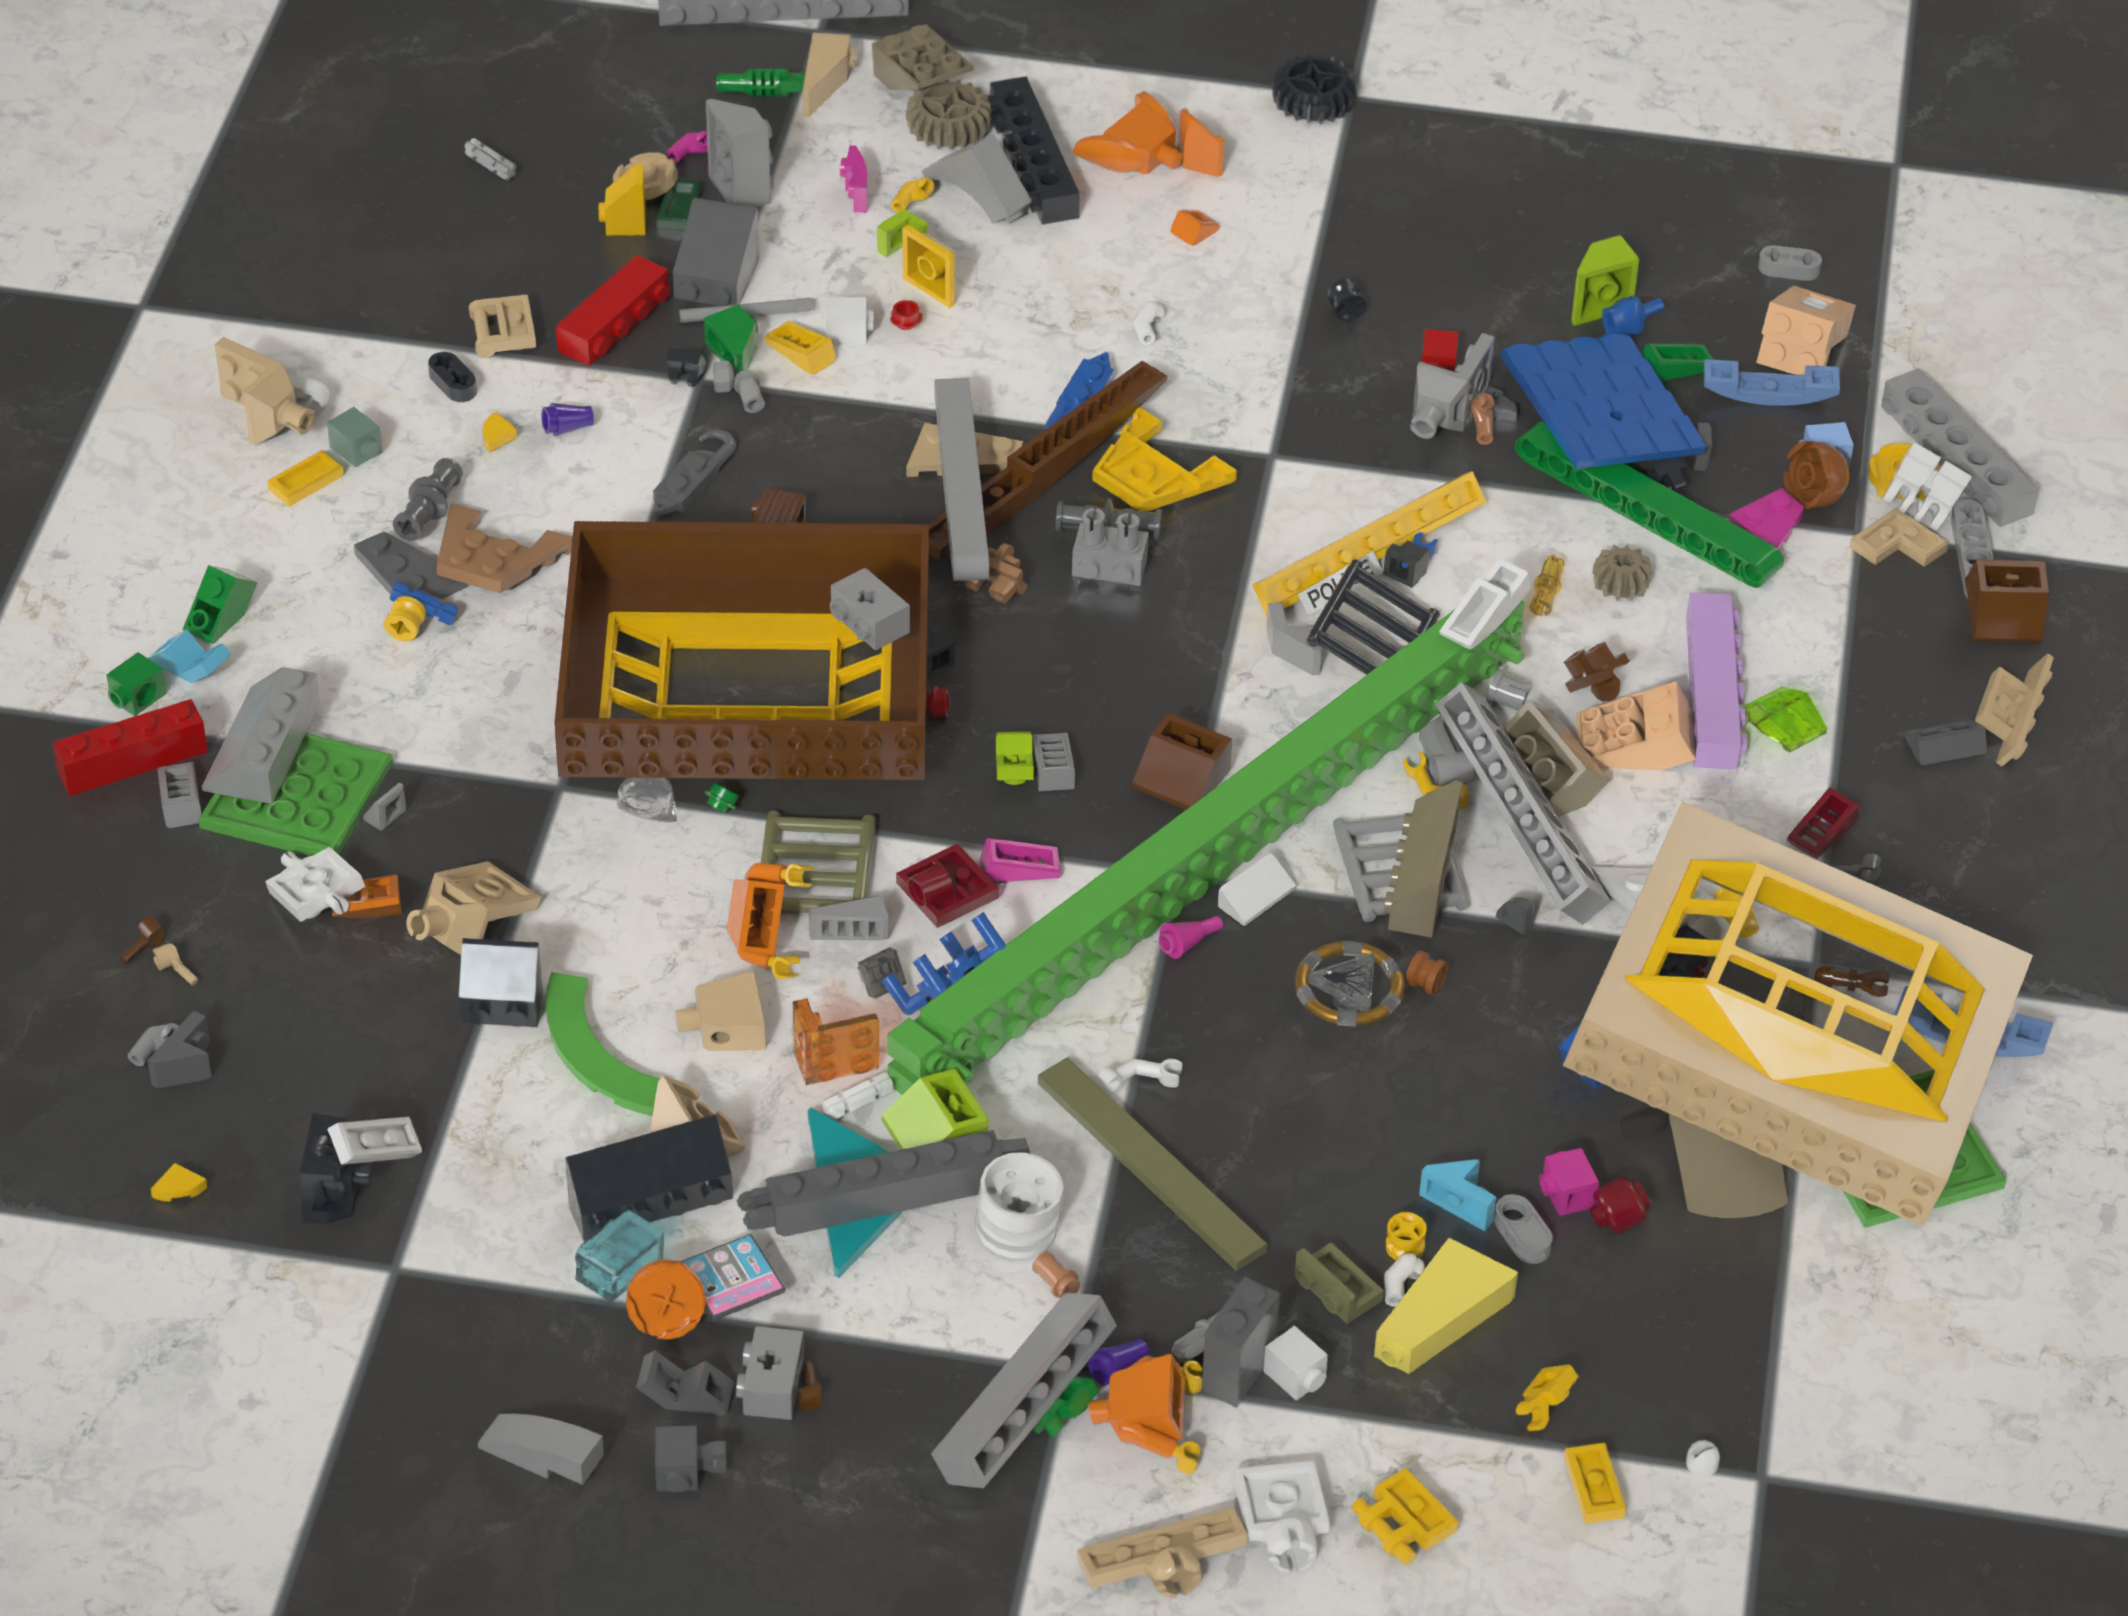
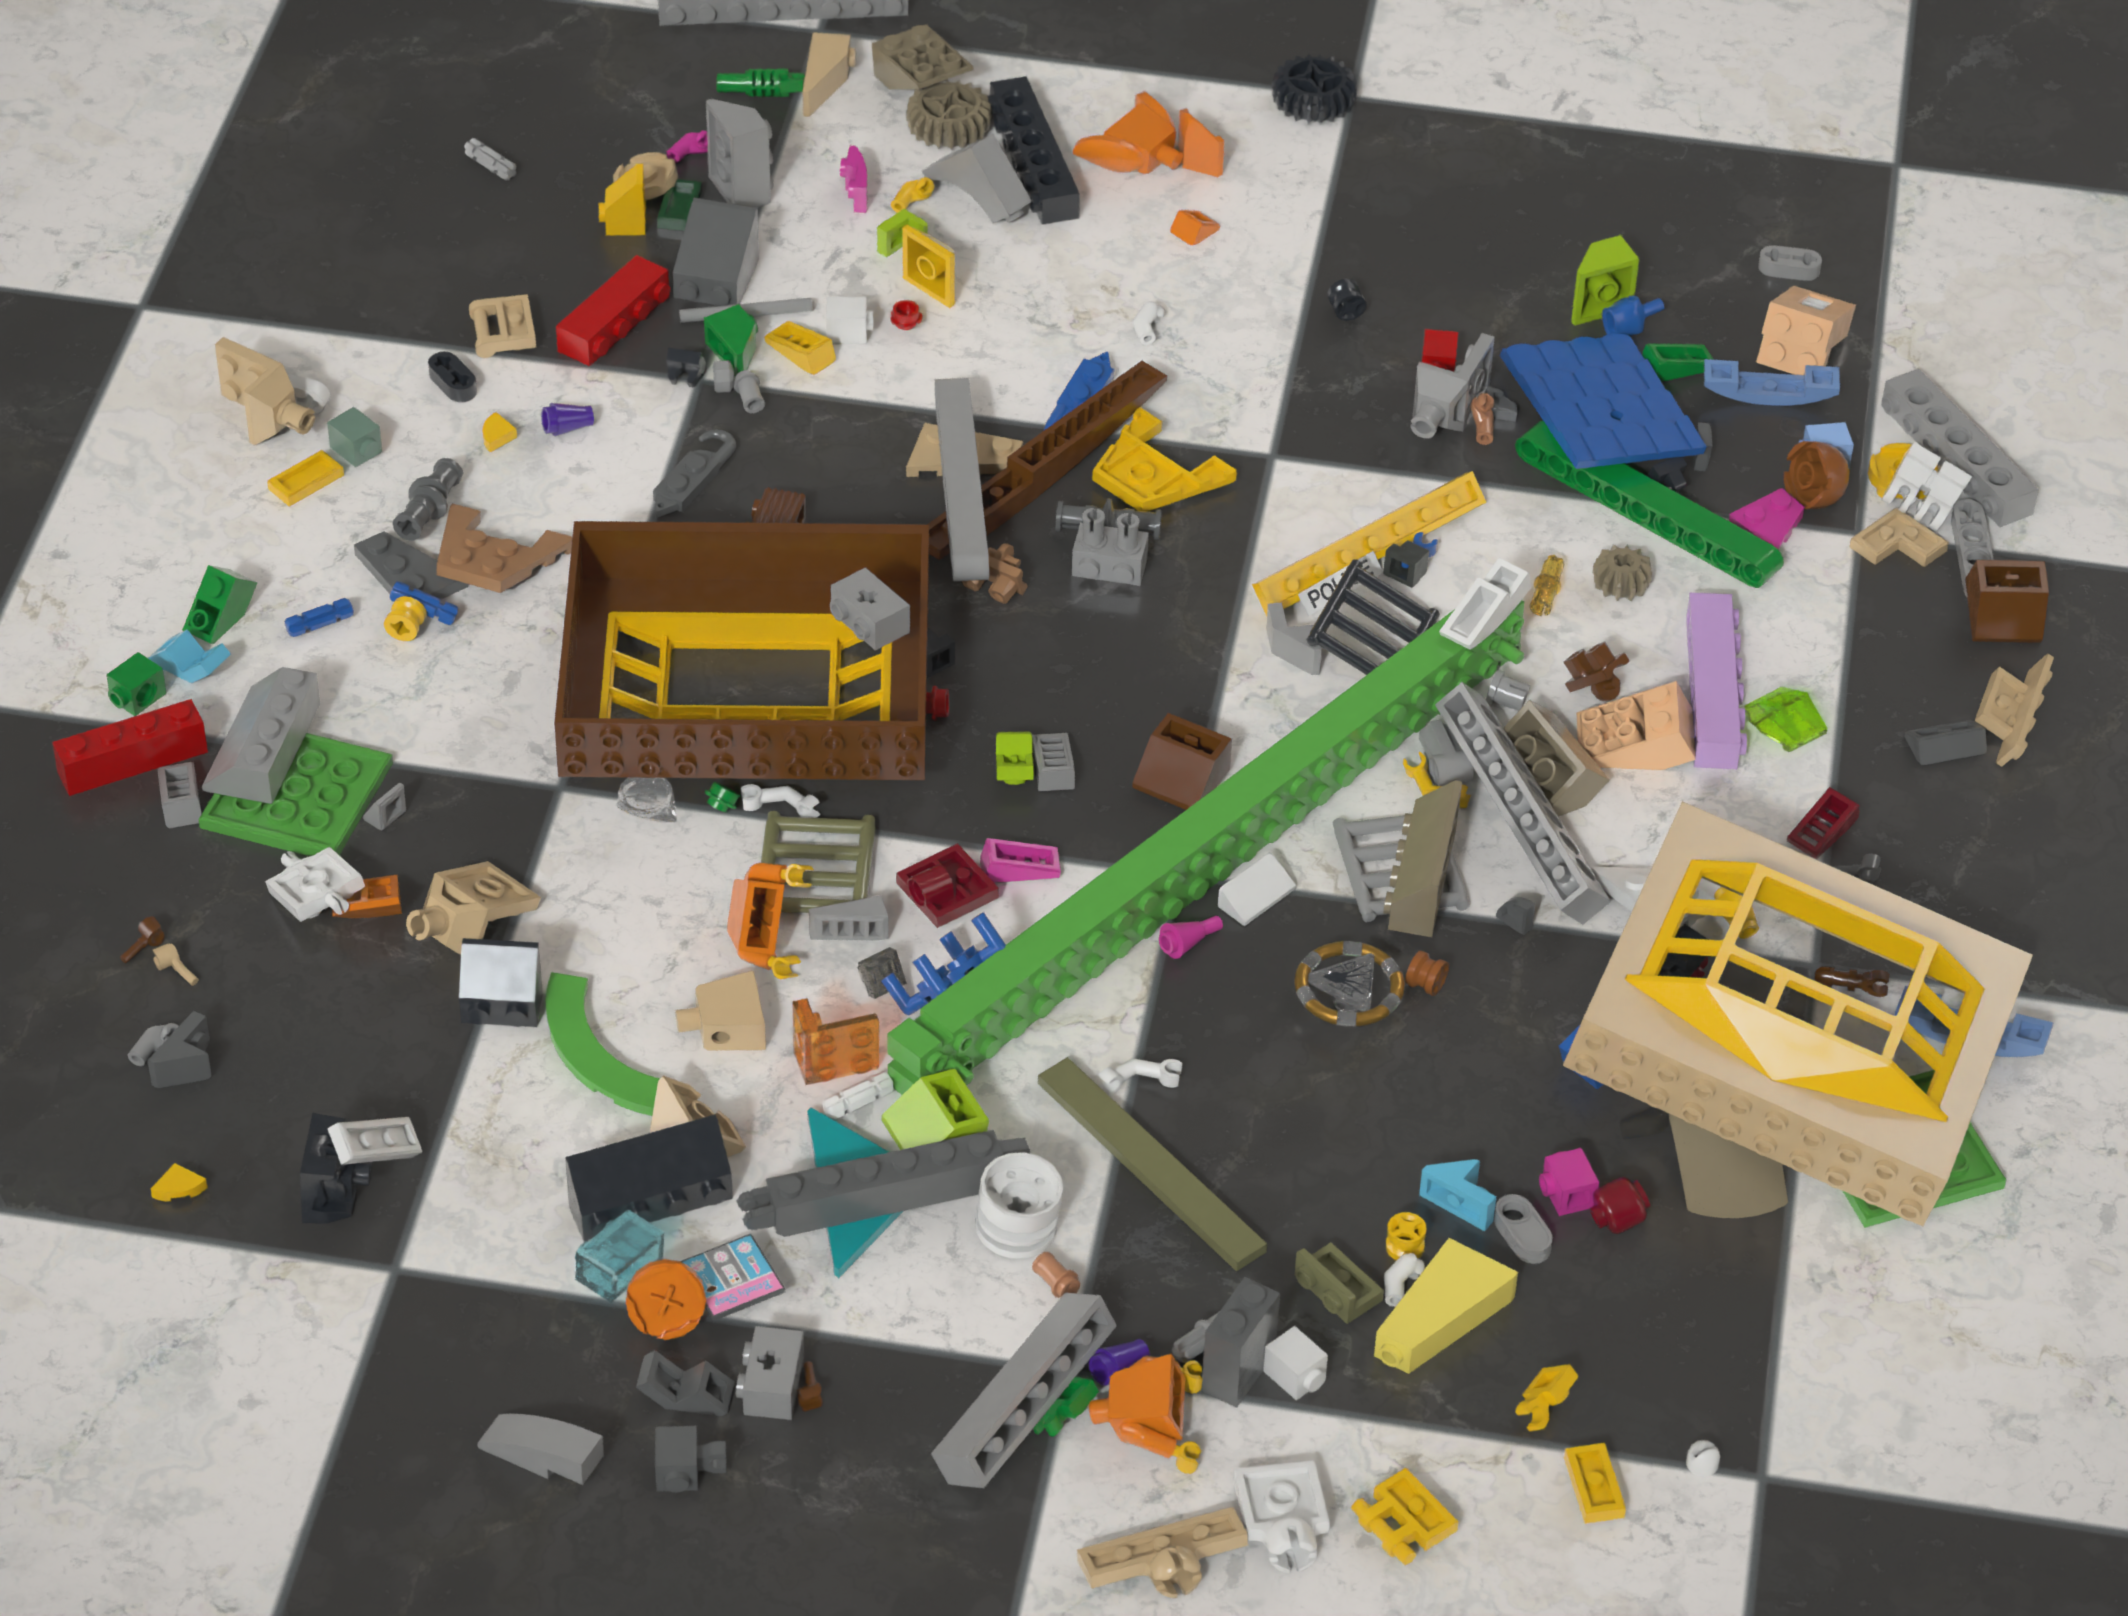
none -> blue axle [284,598,354,637]
none -> white arm [741,784,821,818]

